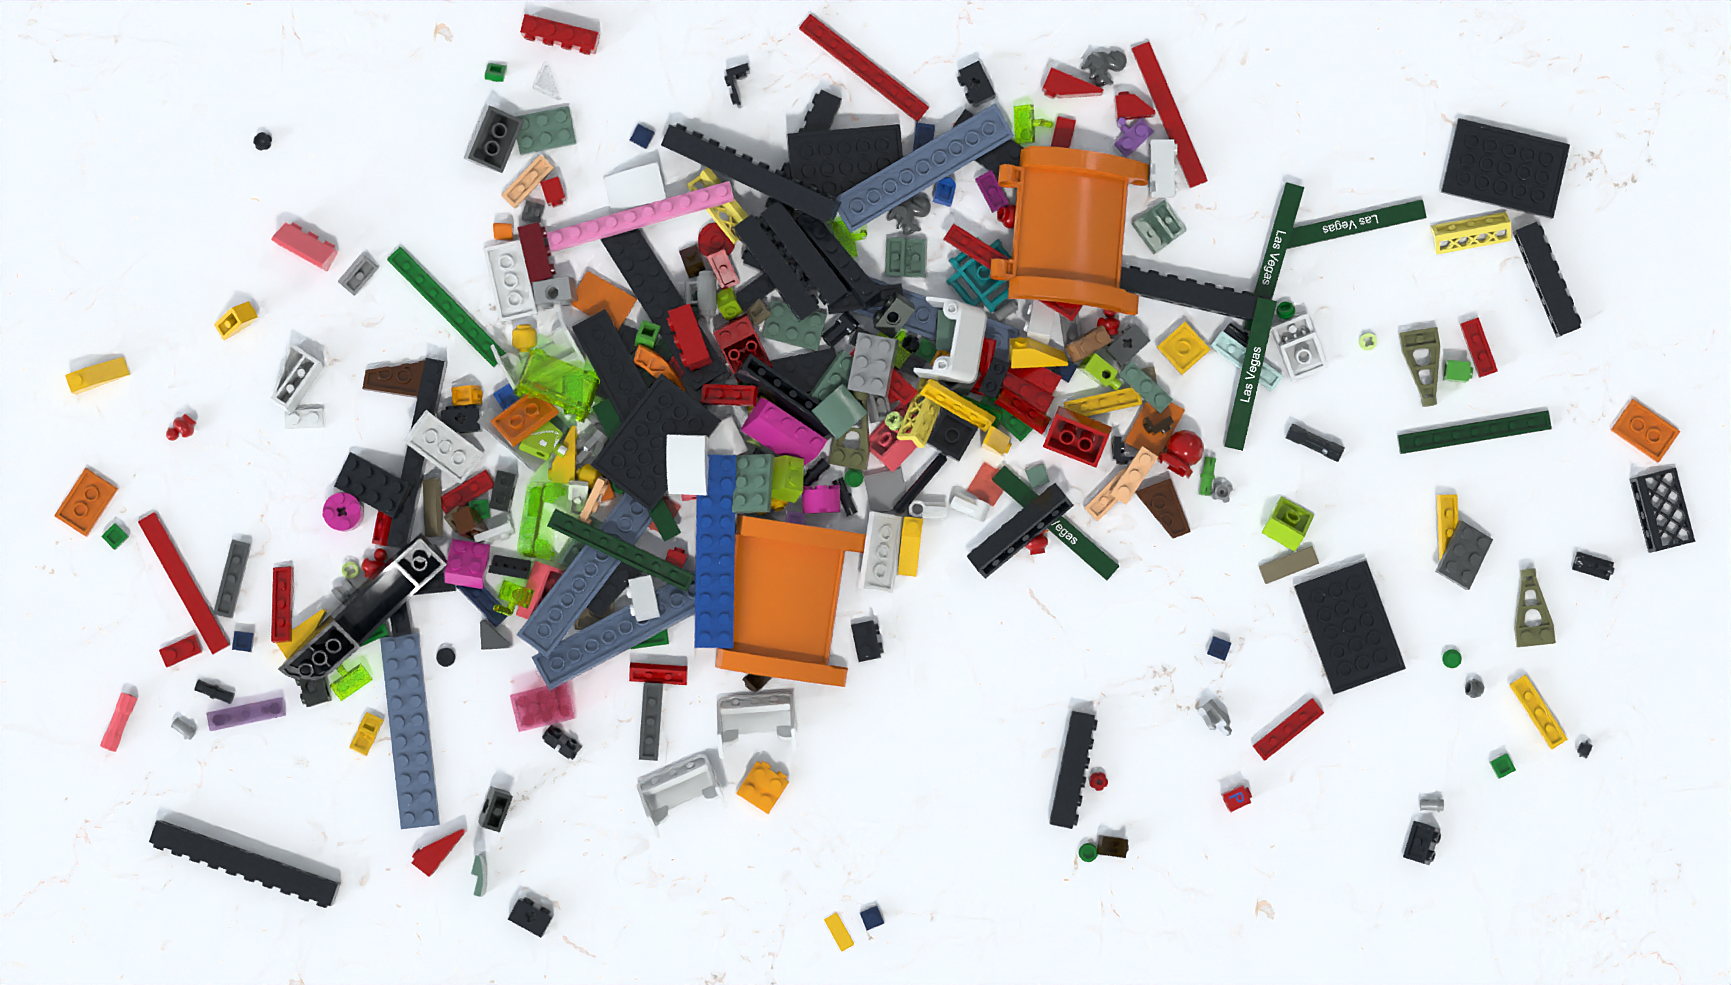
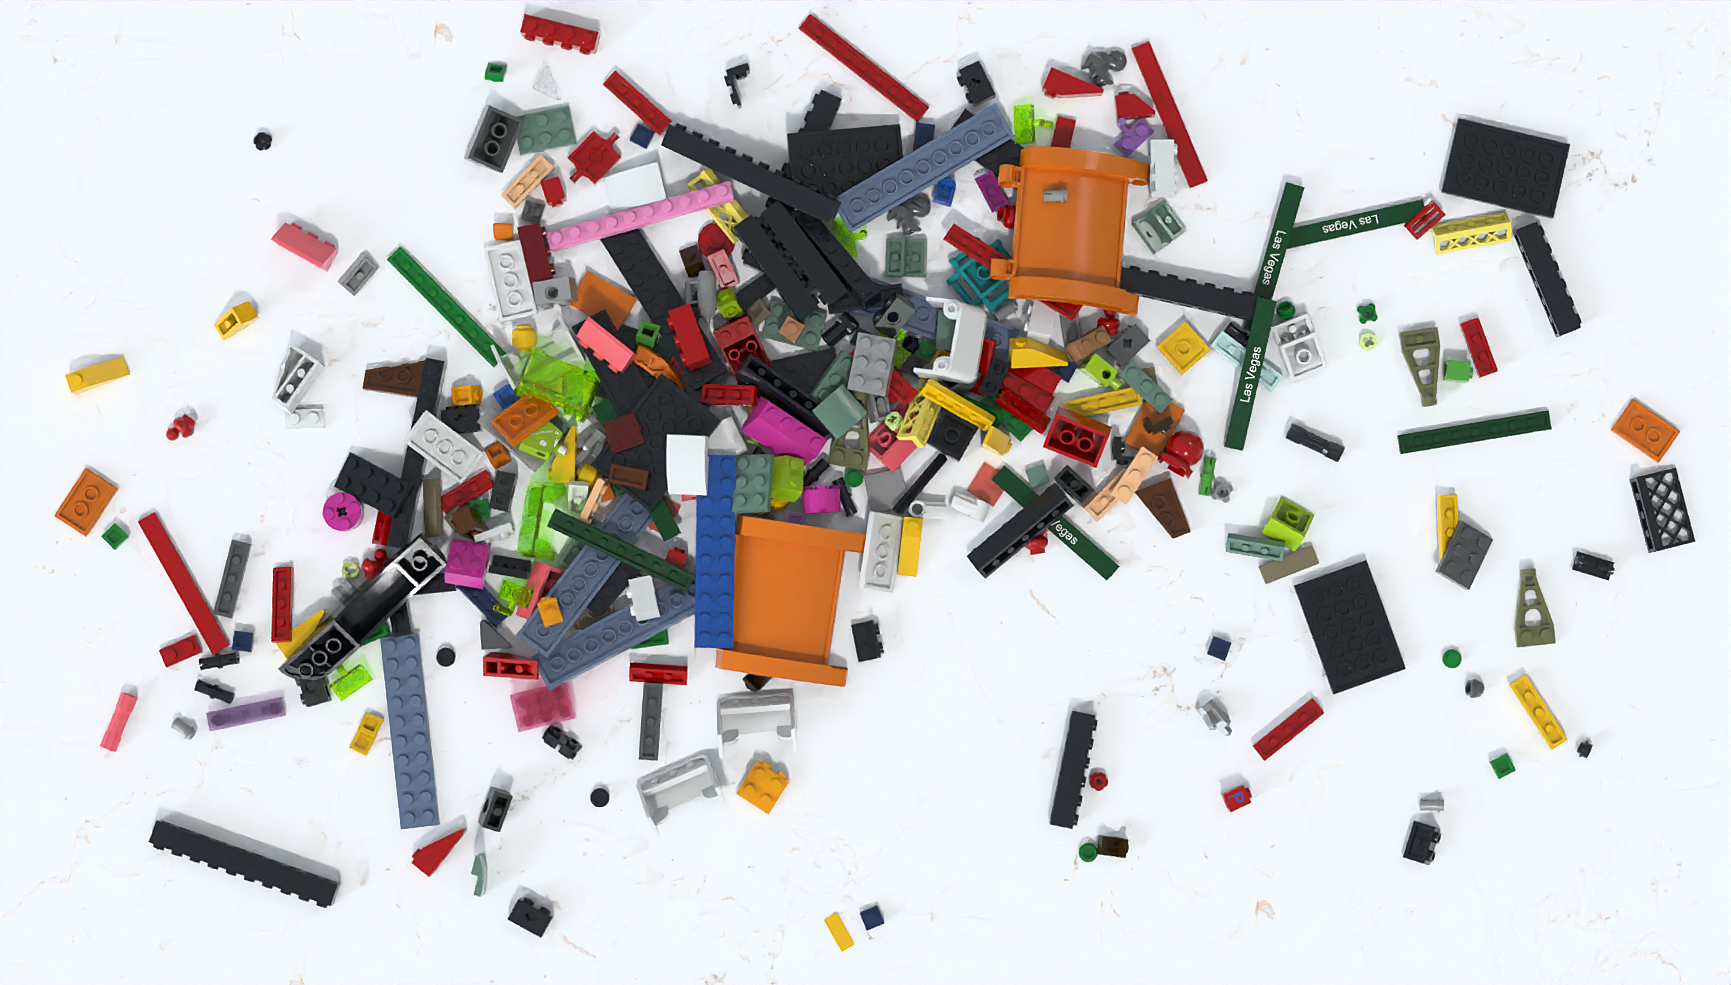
none -> black pin [199,652,240,671]
none -> red slope [483,652,539,680]
none -> orange slope [484,441,511,470]
none -> light orange bracket [537,596,563,628]
none -> red plate [567,131,621,185]
none -> coral slope [576,317,637,373]
none -> black plate [590,788,610,807]
none -> red plate [603,70,672,136]
none -> clear red piece [603,413,645,454]
none -> reddish brown tile [608,463,650,490]
none -> nougat brick [778,316,805,344]
none -> light grey pin [1044,187,1068,203]
none -> pearl dark grey brick [1054,465,1097,509]
none -> sand green plate [1226,533,1286,562]
none -> green plate [1357,303,1378,324]
none -> red tile [1403,200,1446,240]

